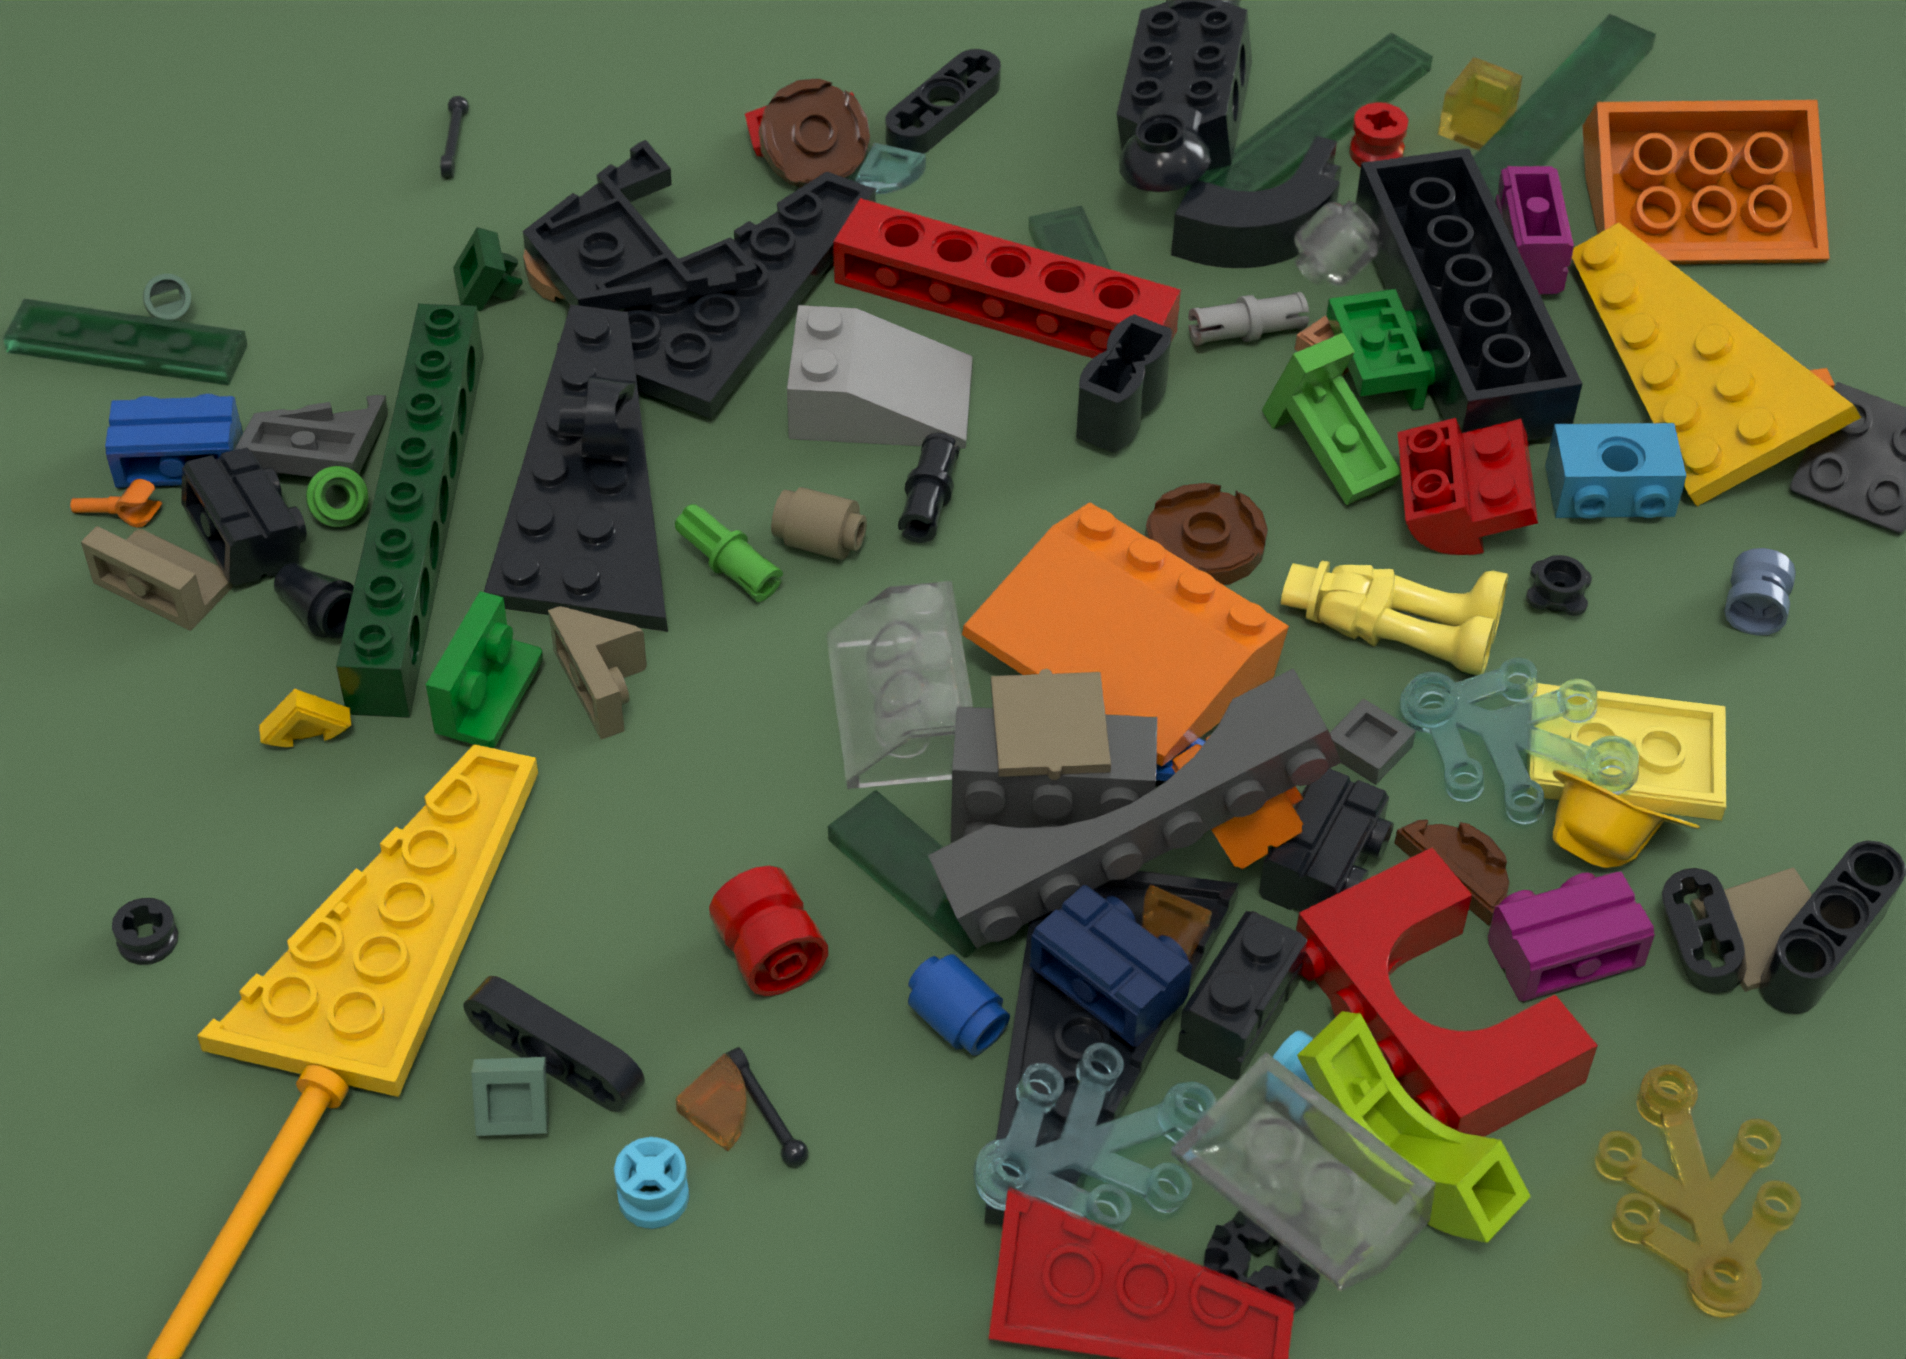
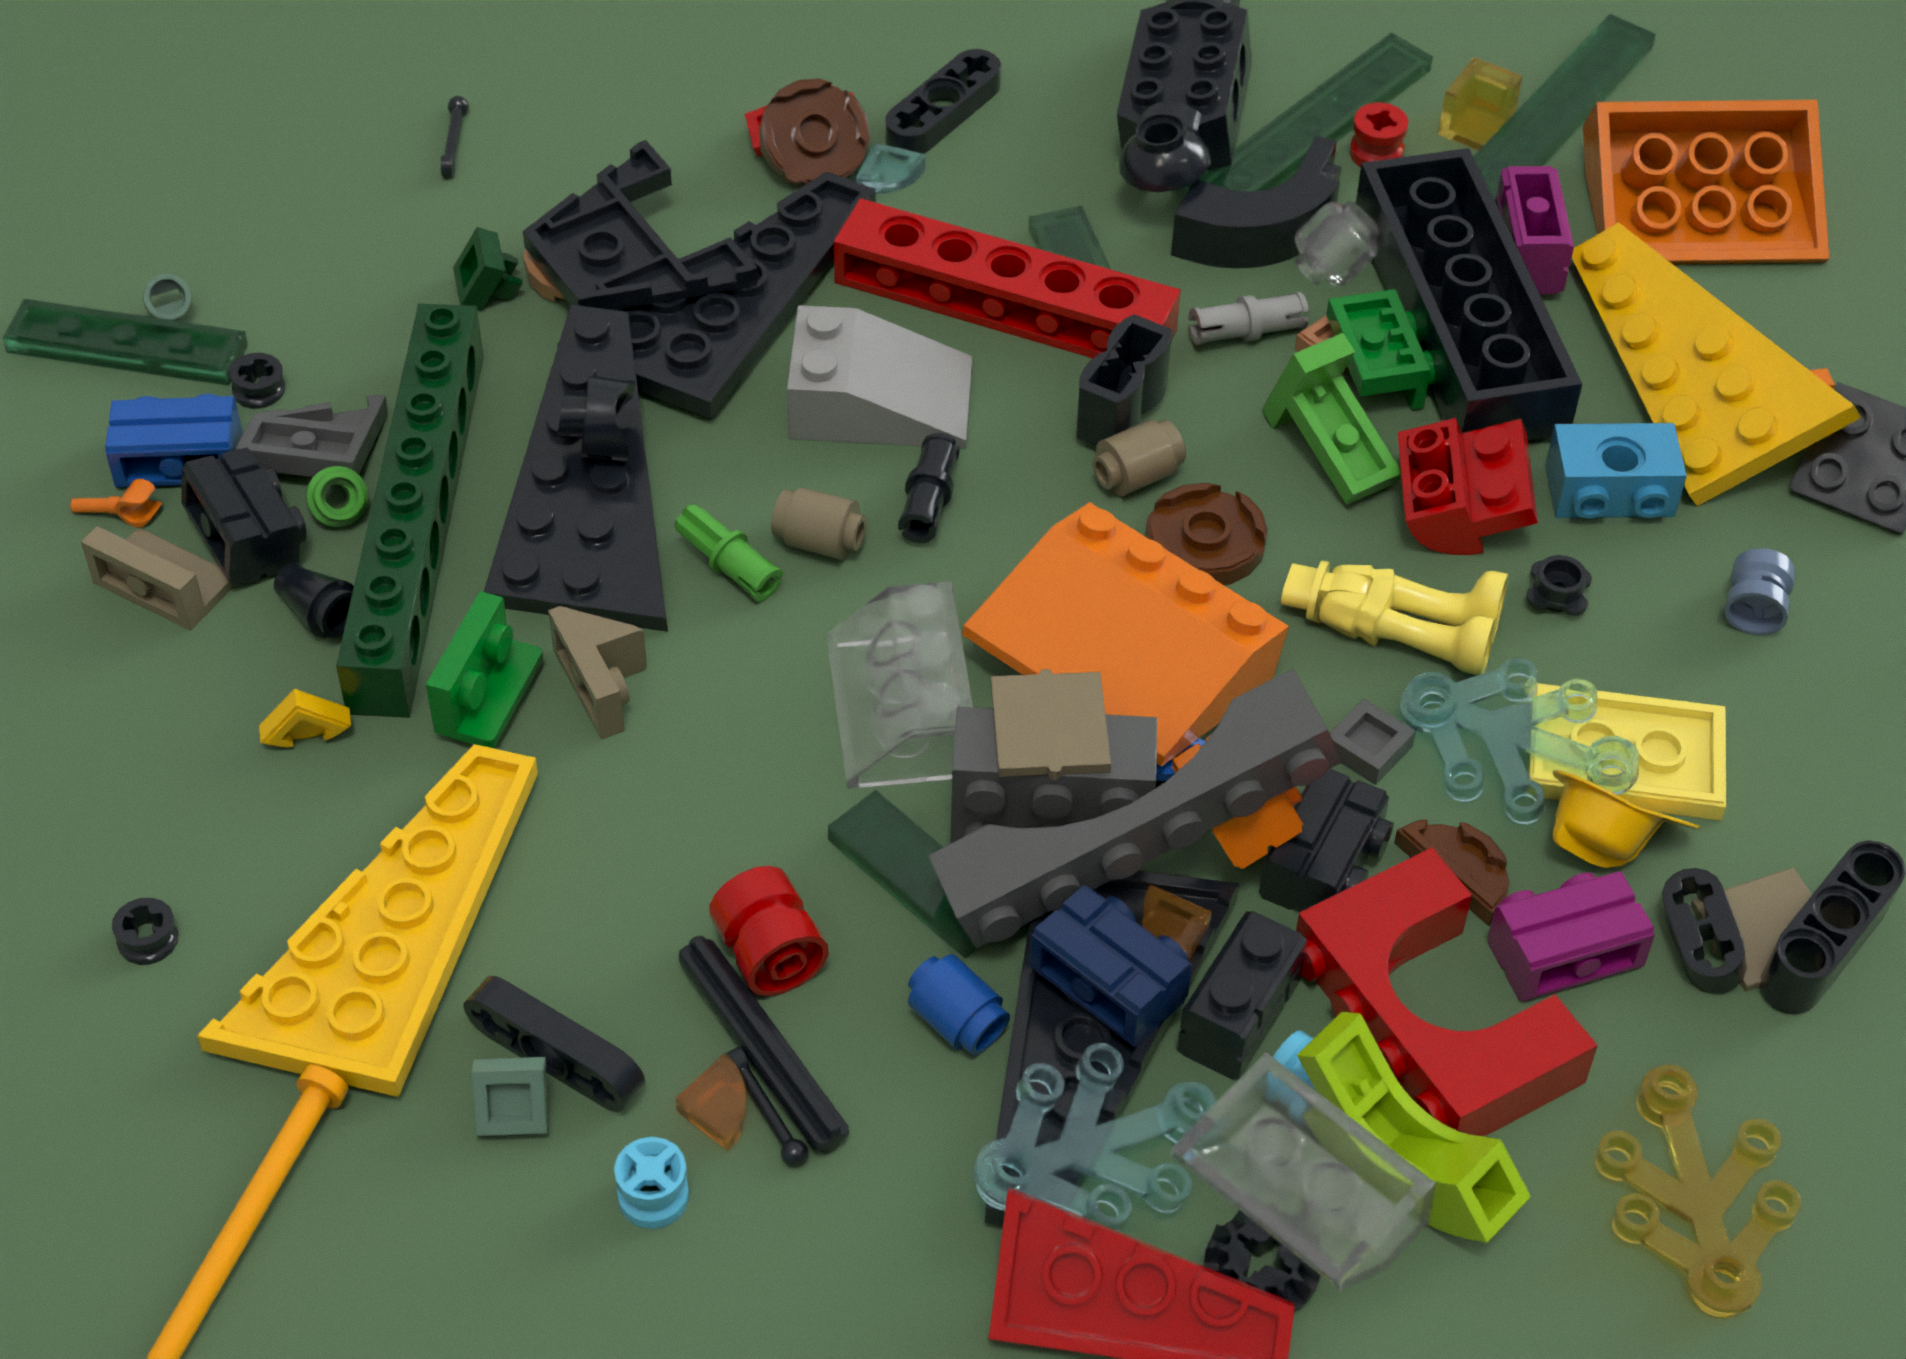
none -> black bush [229,353,285,409]
none -> black axle [678,935,849,1154]
none -> dark tan brick [1092,419,1186,496]

